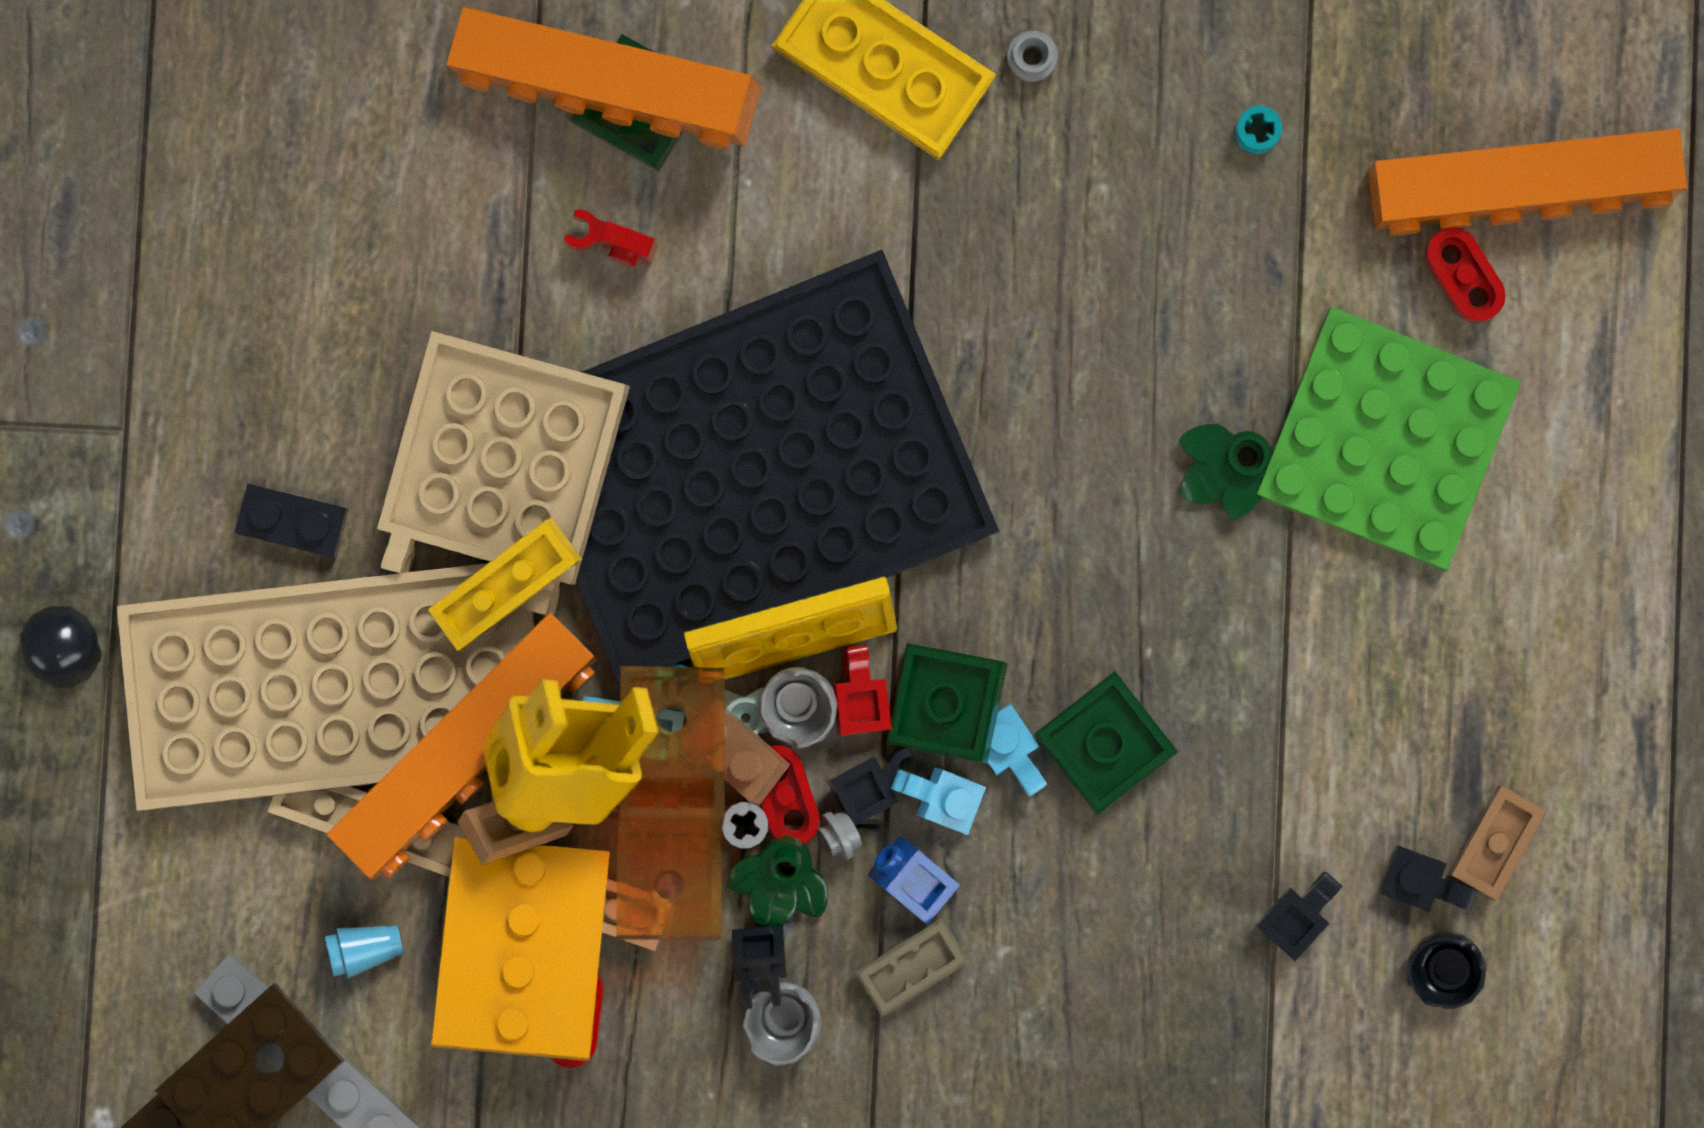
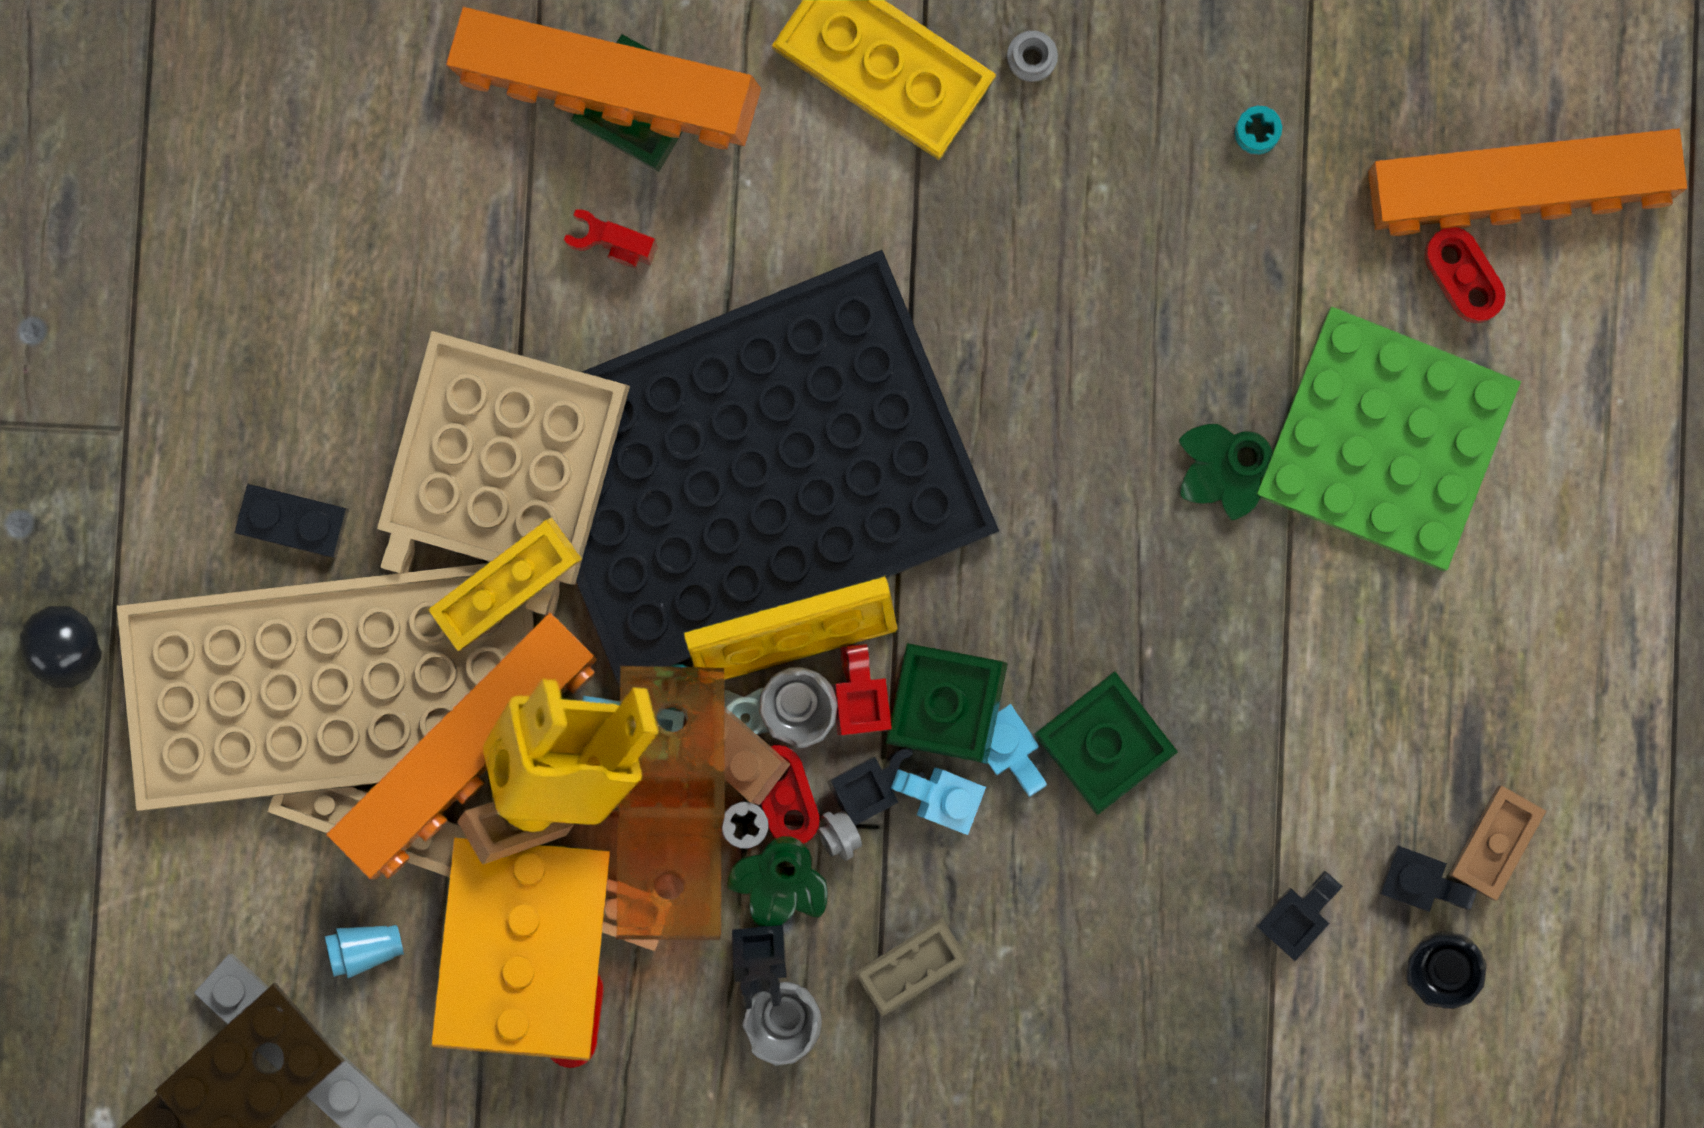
bracket [868,837,960,925] -> none

